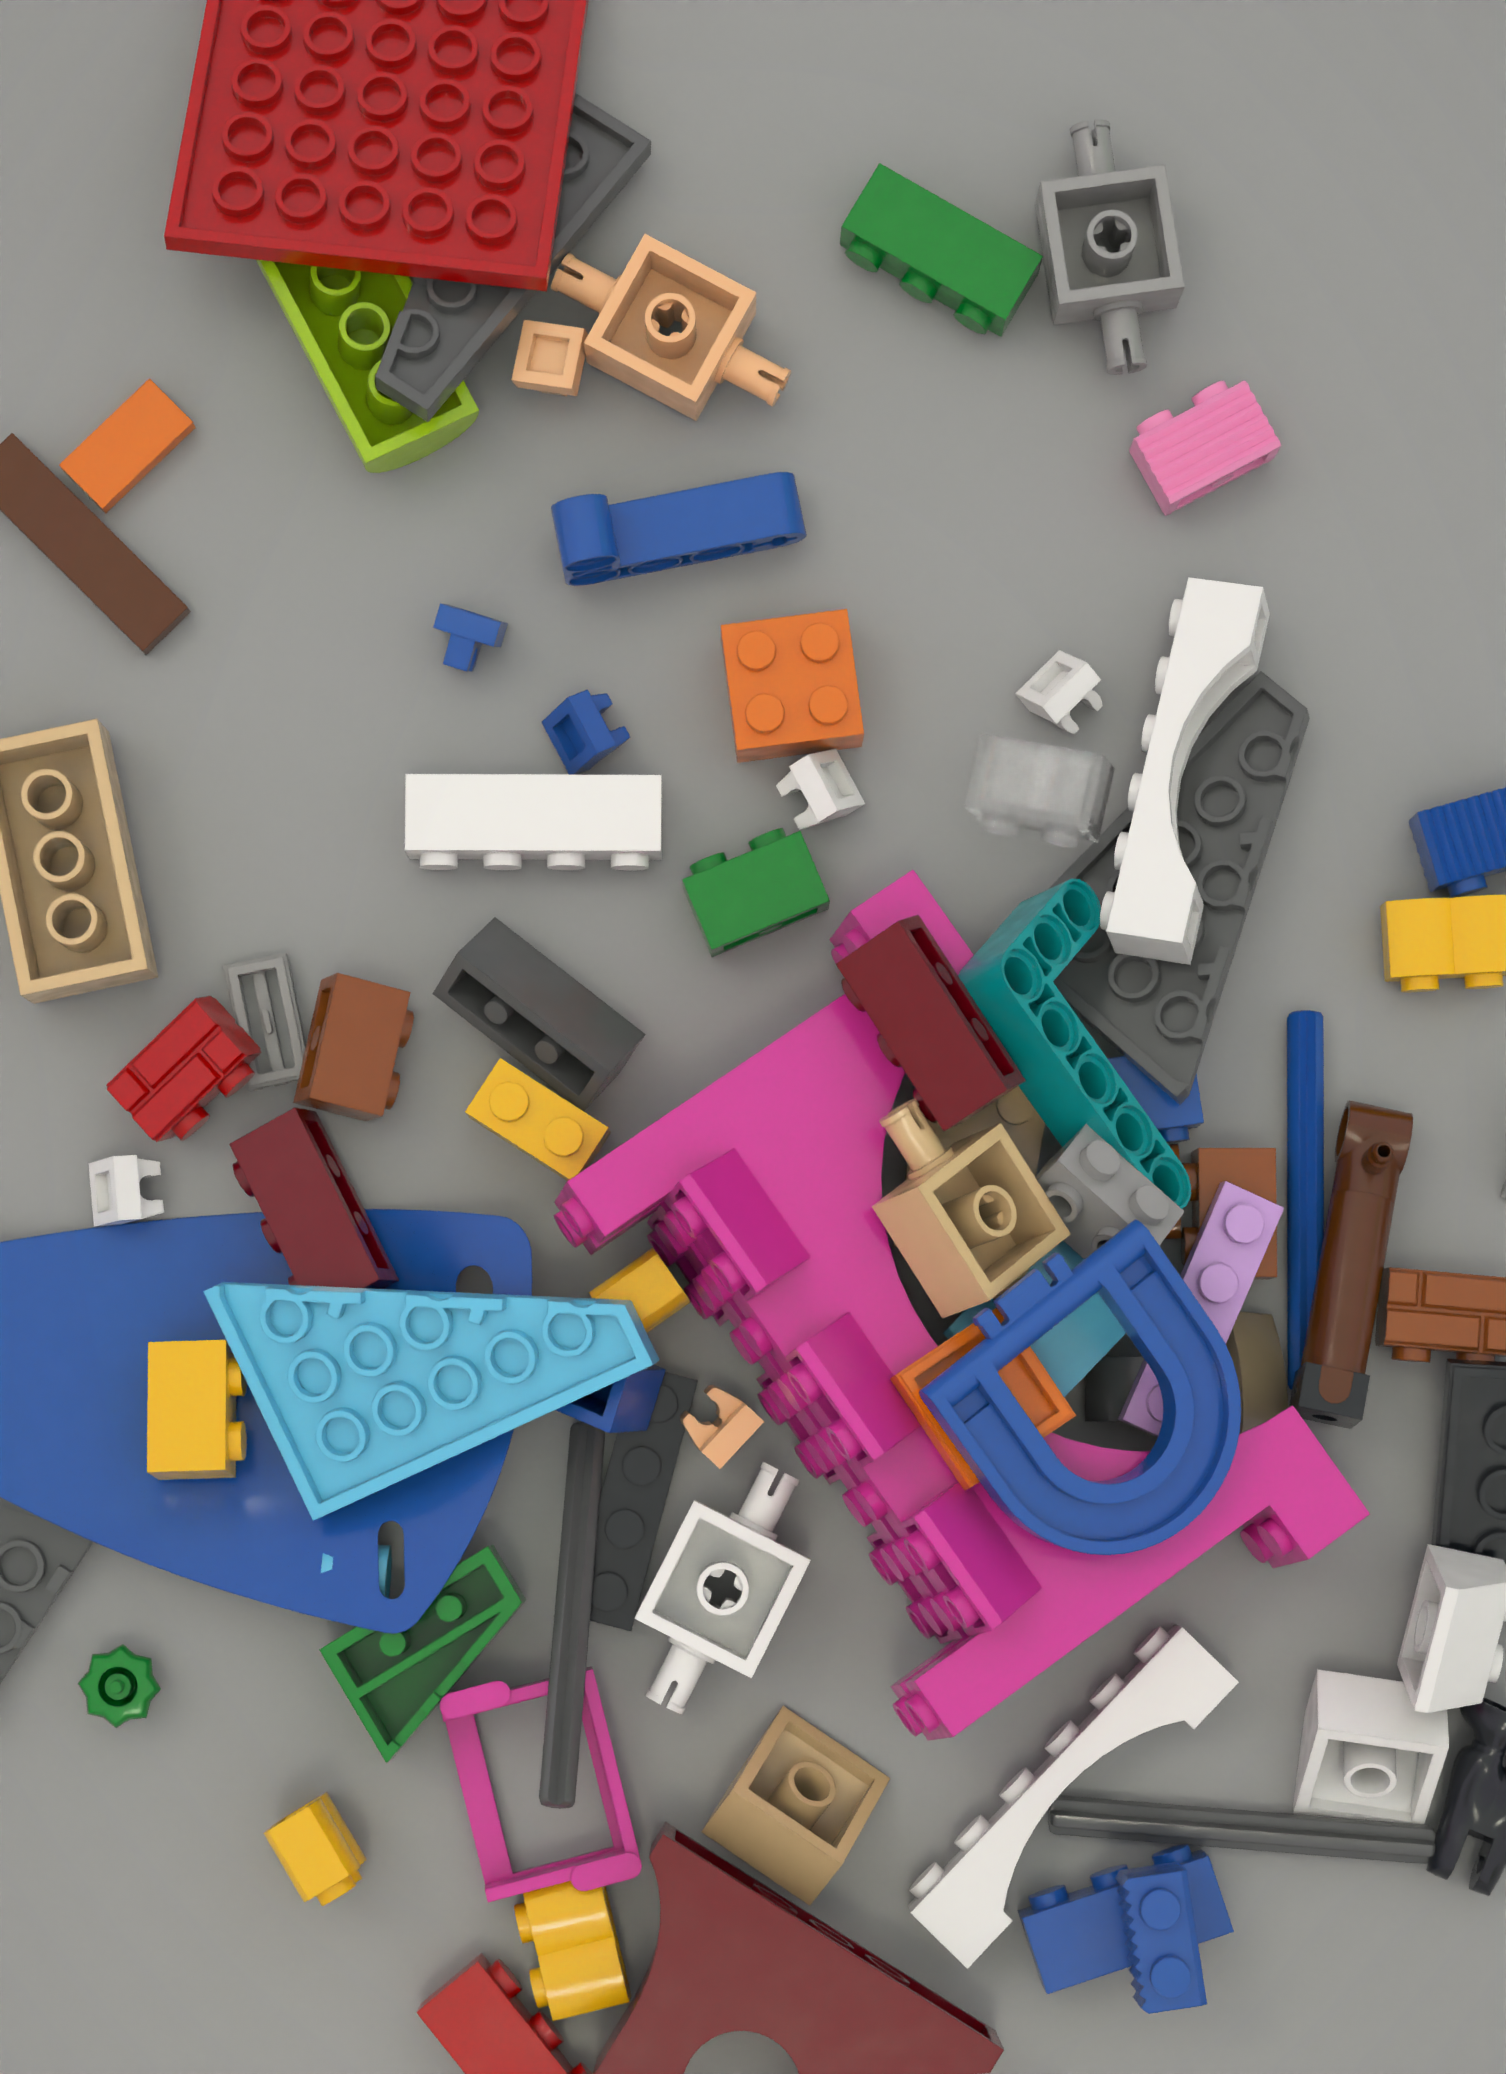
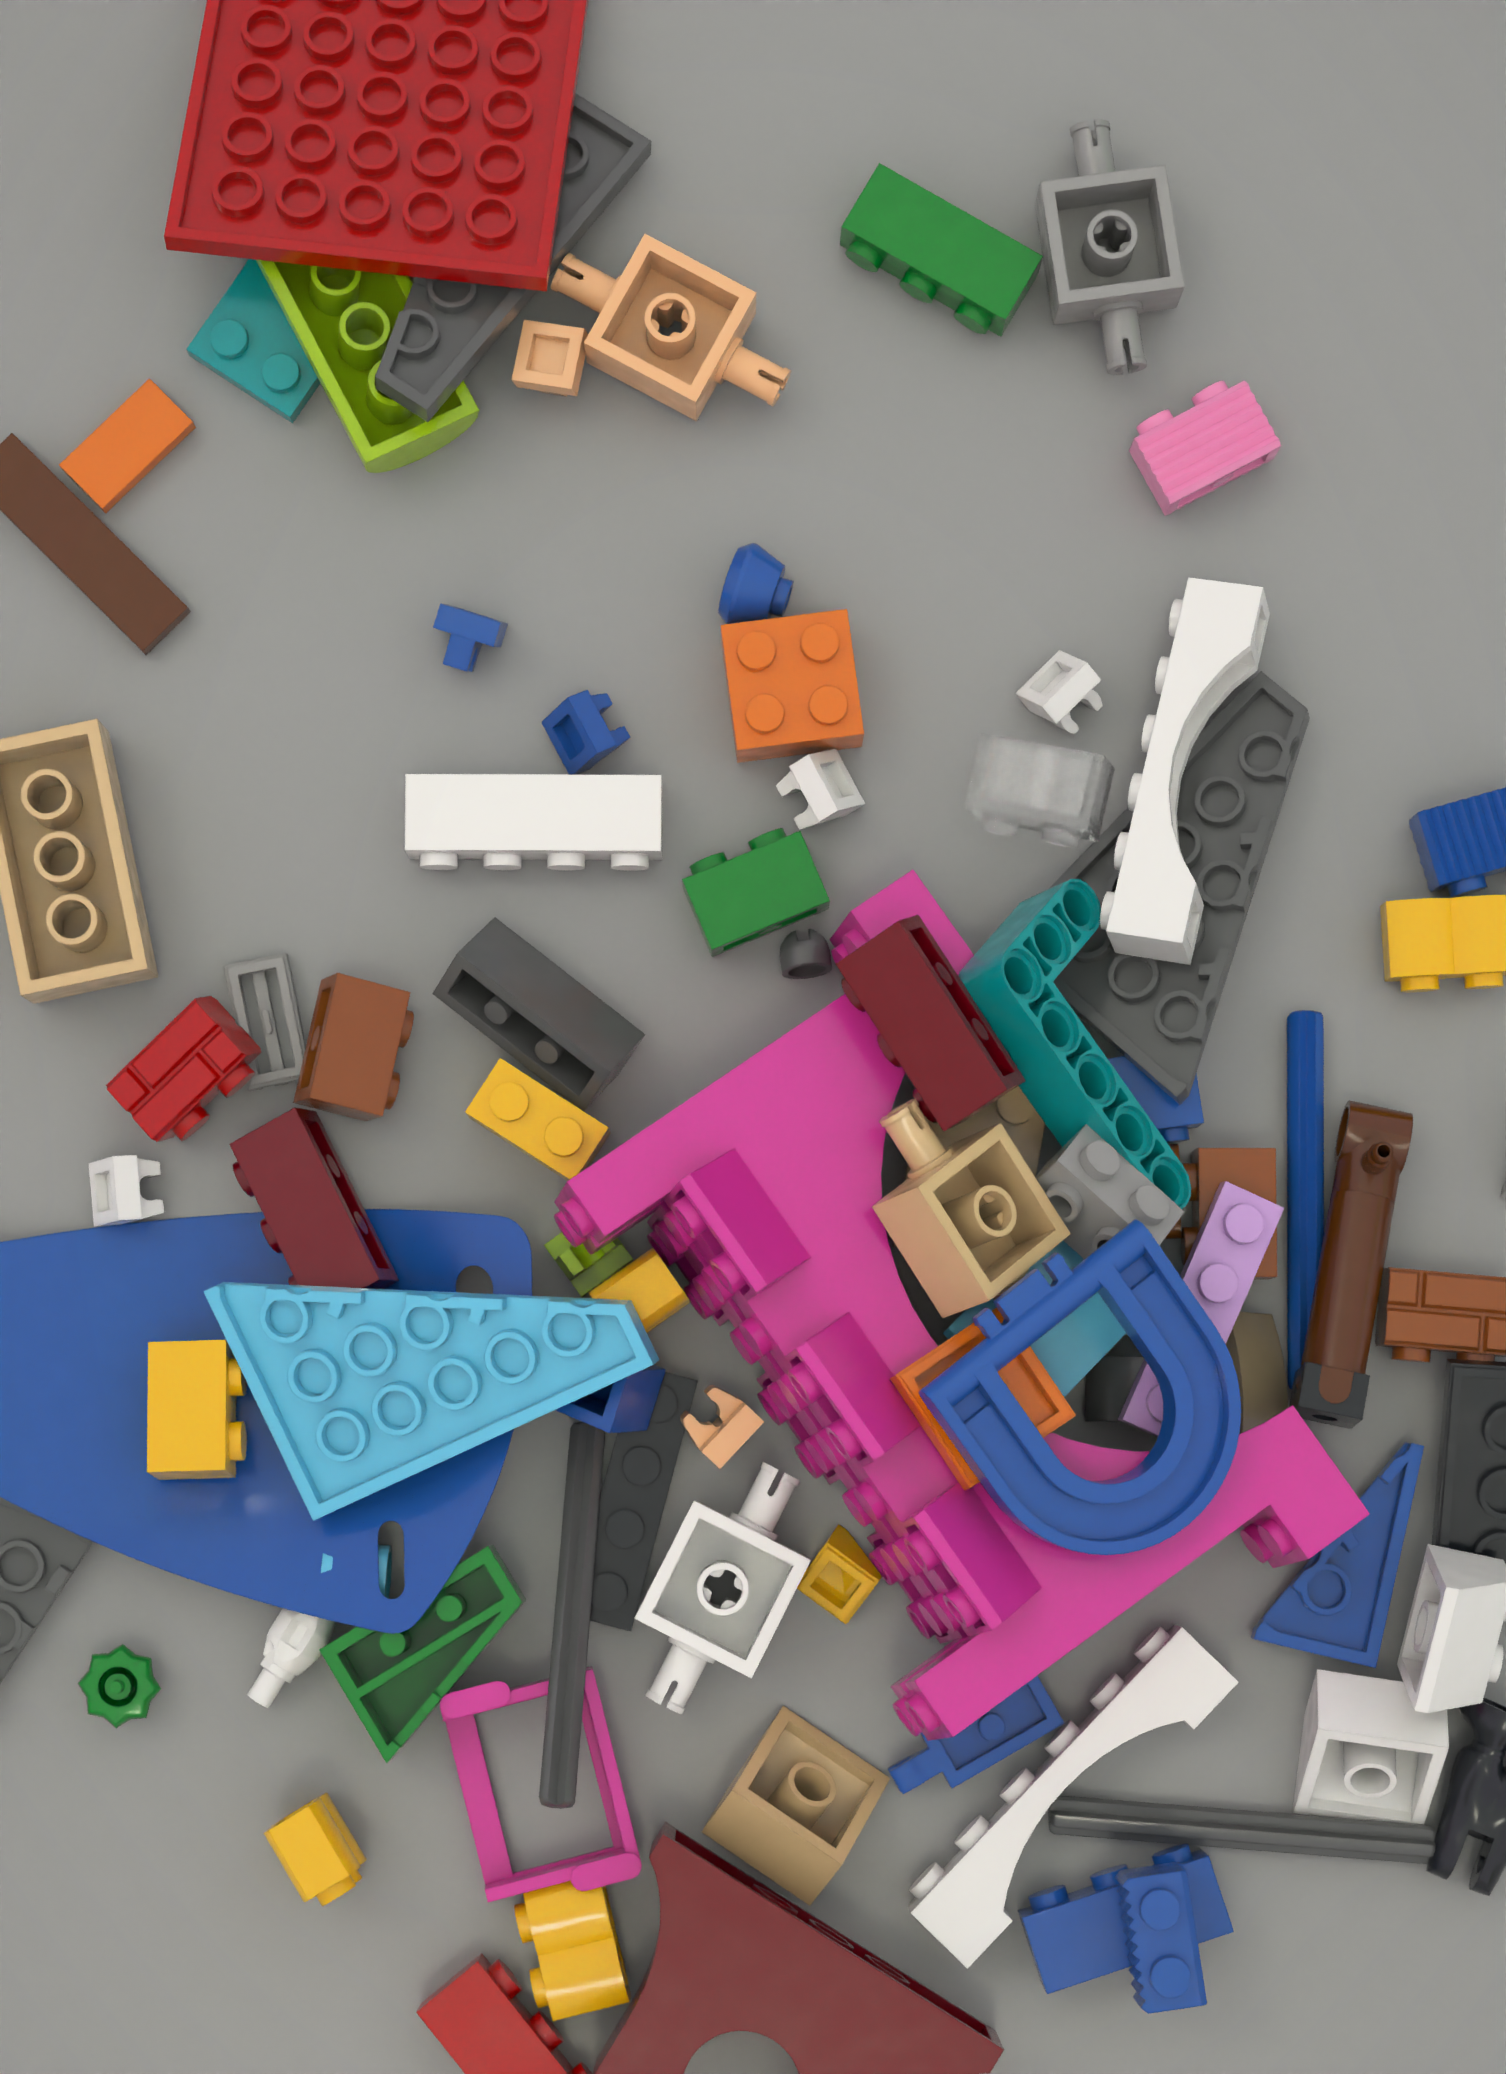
blue beam [551,472,807,586] -> none
none -> teal wing [186,259,320,424]
none -> white piece [247,1608,336,1708]
none -> lime tile [544,1232,634,1298]
none -> blue cone [718,543,794,624]
none -> dark grey hinge [780,929,832,979]
none -> yellow slope [797,1524,882,1624]
none -> blue plate [888,1675,1064,1794]
none -> blue wing [1251,1442,1424,1668]

